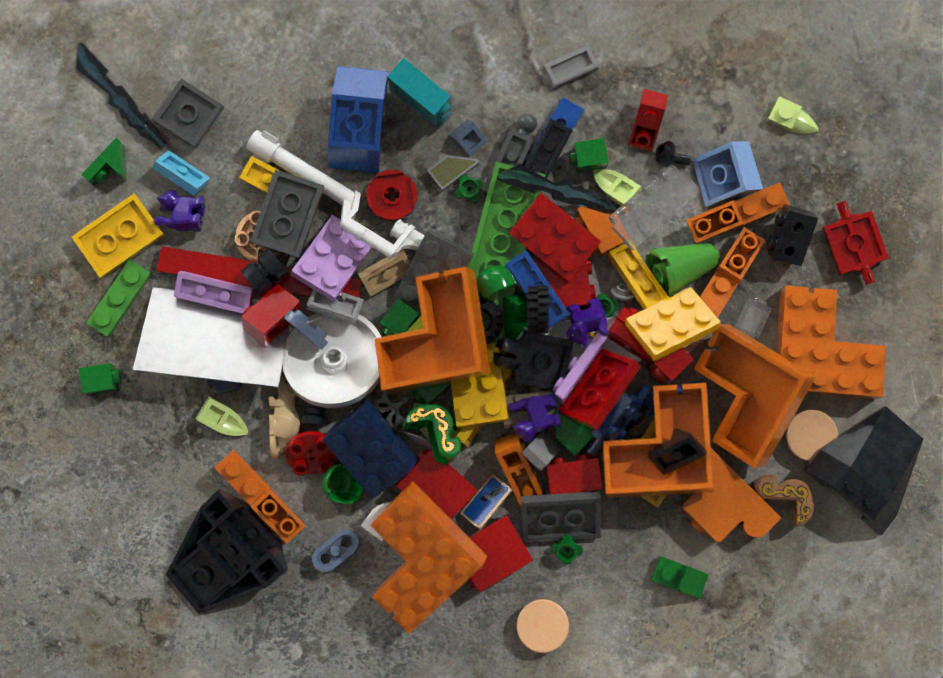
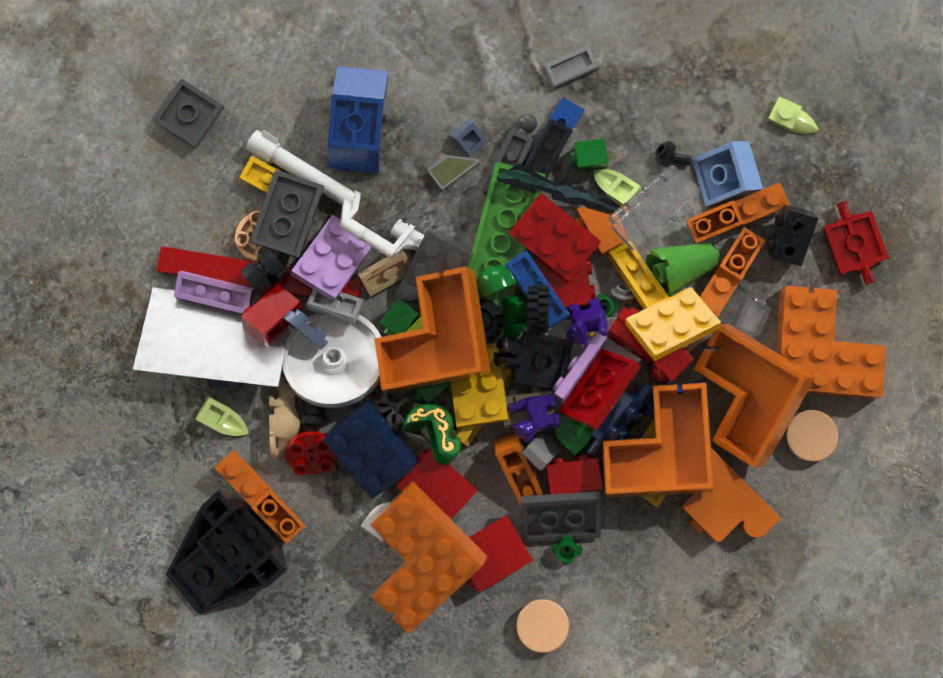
yellow plate [71,193,165,279] -> none
black sword [76,43,167,150] -> none
green brick [79,363,121,396] -> none
green slope [81,138,127,187] -> none
bright green plate [86,259,152,338] -> none
medium azure plate [152,150,210,196] -> none
dark purple animal [154,190,206,232] -> none
sand blue plate [312,529,359,572] -> none
green hair [322,464,364,504] -> none
red plate [366,170,418,221] -> none
teal brick [387,58,452,128] -> none
green plate [455,175,484,203] -> none
slope [460,473,512,530] -> none
red slope [628,89,668,152] -> none
black slope [648,428,707,475] -> none
green slope [651,556,709,599] -> none
medium nougat animal [752,475,815,527] -> none
black wedge [803,406,924,536] -> none

